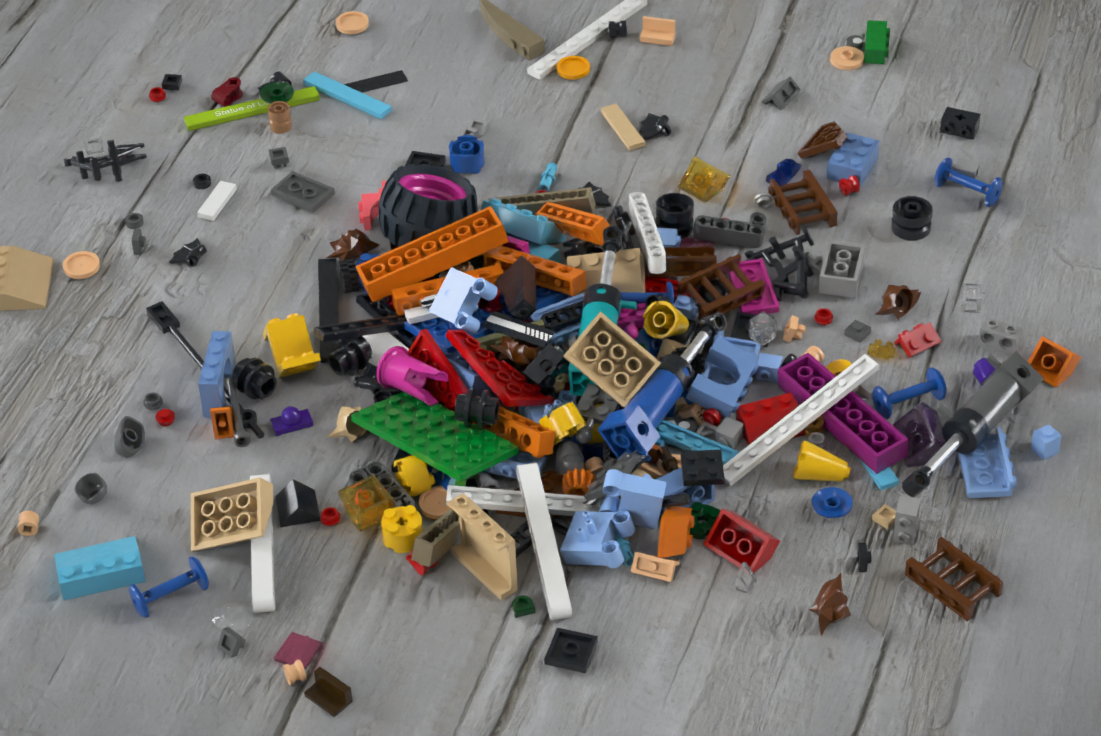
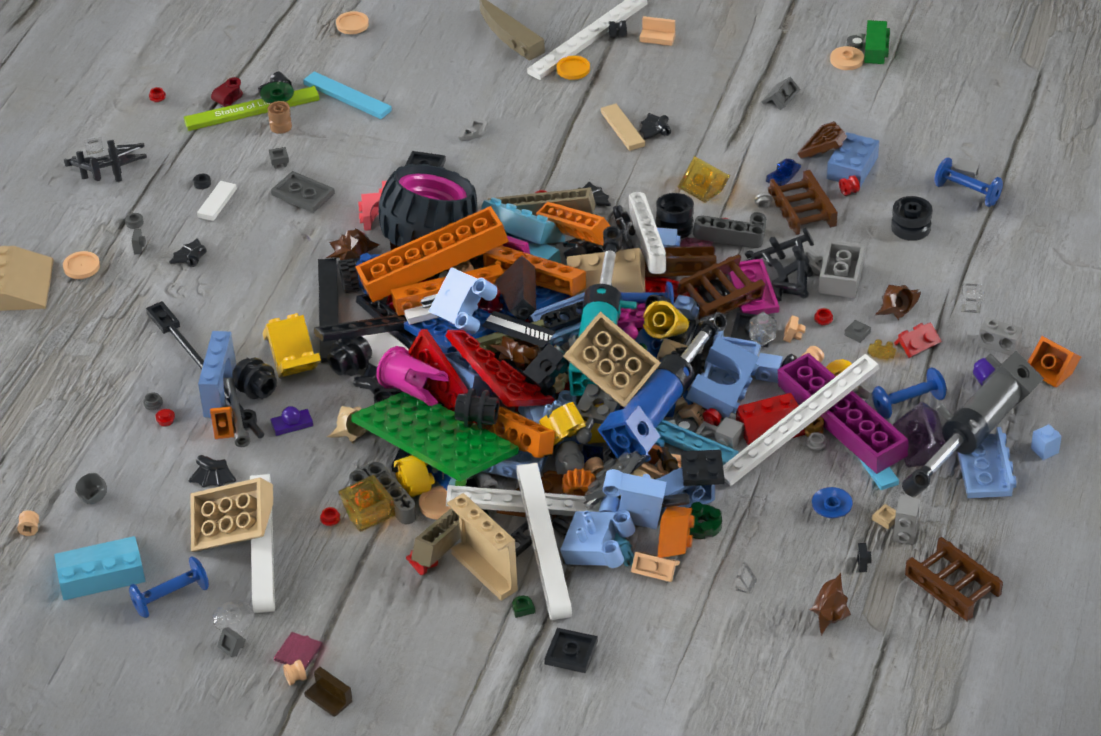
dark grey piece [114,416,145,458] -> none
black plate [162,74,182,90] -> none
black slope [275,479,320,528] -> none
black sticker [343,70,408,93] -> none
yellow brick [381,505,423,553] -> none
blue brick [449,135,485,174] -> none
medium azure pin [538,163,557,192] -> none
red slope [703,509,781,575] -> none
yellow cone [793,440,851,482] -> none
black brick [940,107,981,140] -> none
none -> black arm [188,455,236,487]

